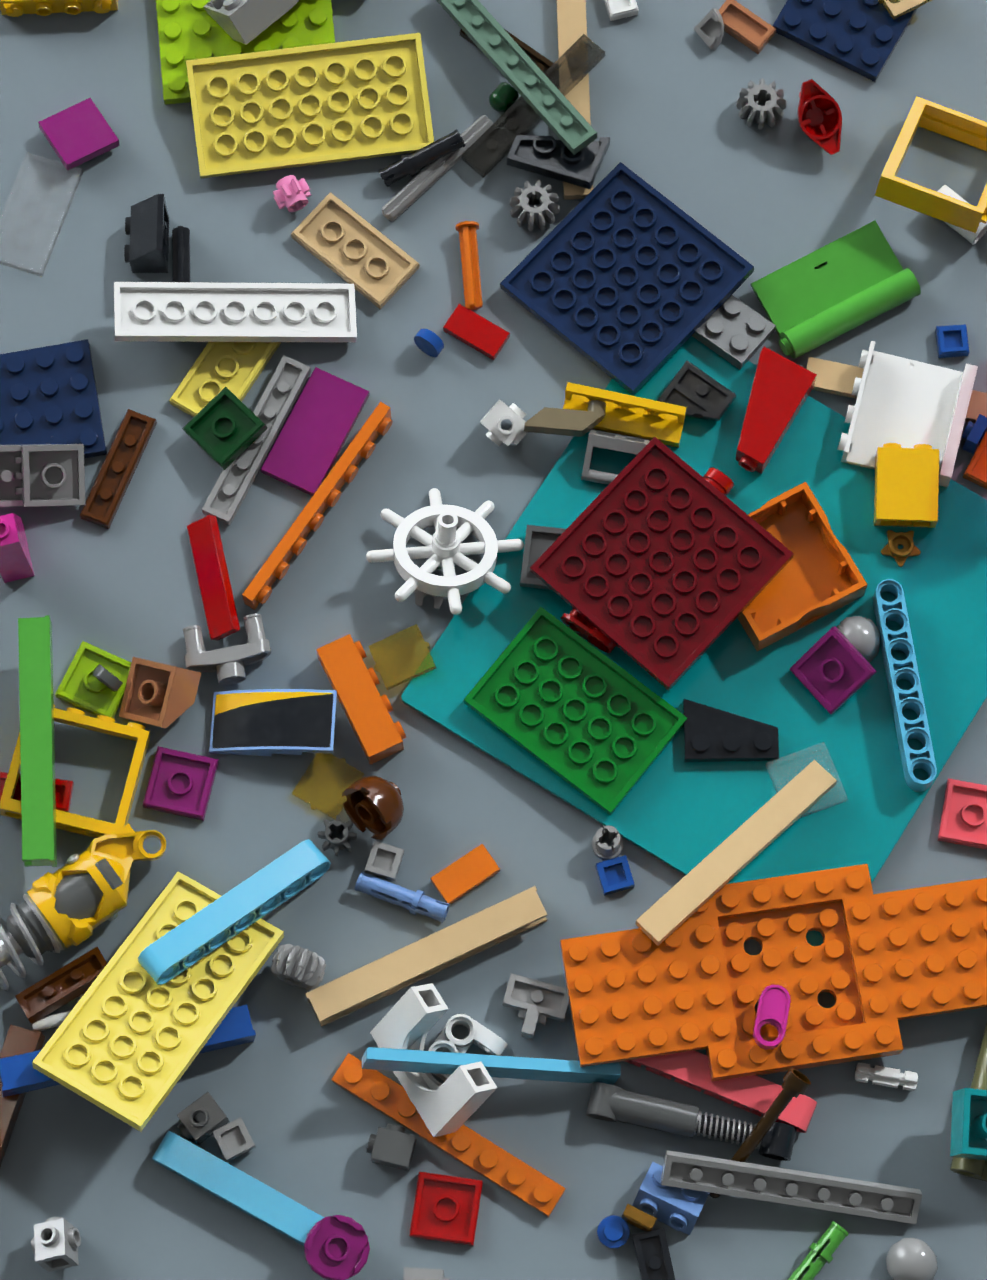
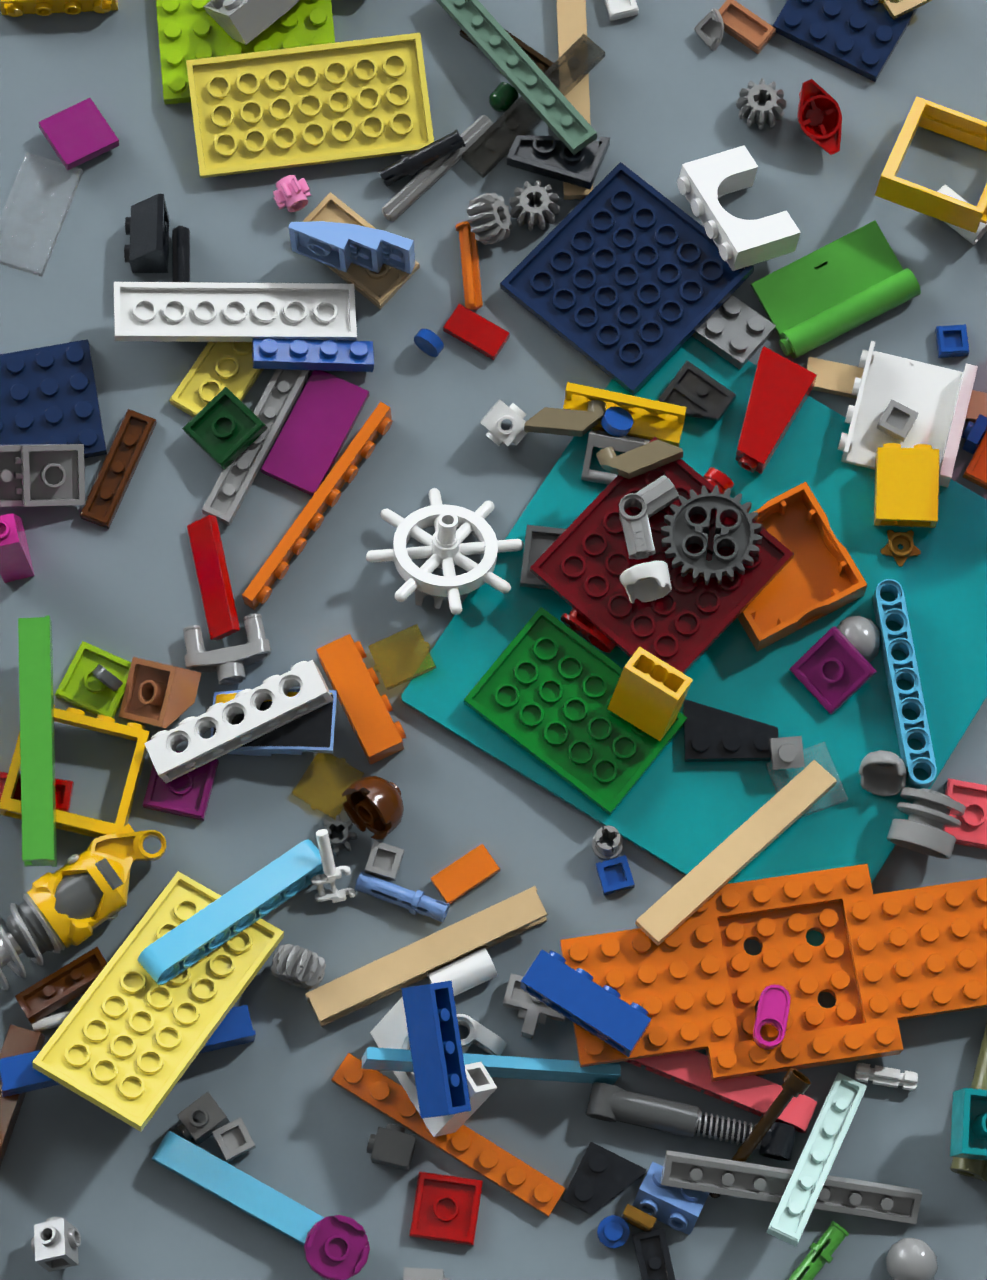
none -> white brick [144,660,334,783]
none -> blue plate [252,338,374,372]
none -> light blue slope [288,221,415,274]
none -> white piece [311,829,356,903]
none -> blue brick [401,980,471,1118]
none -> white pin [427,947,498,996]
none -> light grey gear [467,192,513,245]
none -> blue brick [520,950,651,1057]
none -> black wing [562,1142,646,1215]
none -> dark tan piece [596,439,683,479]
none -> blue tile [601,407,633,437]
none -> yellow brick [607,647,693,741]
none -> light grey piece [619,475,679,560]
none -> white hair [619,560,672,604]
none -> dark grey gear [661,485,762,586]
none -> white arch [677,145,801,271]
none -> light aqua tile [766,1072,867,1247]
none -> light grey plate [769,736,805,770]
none -> light grey hair [859,750,907,797]
none -> light grey plate [877,400,919,442]
none -> light grey wheel [887,787,966,859]

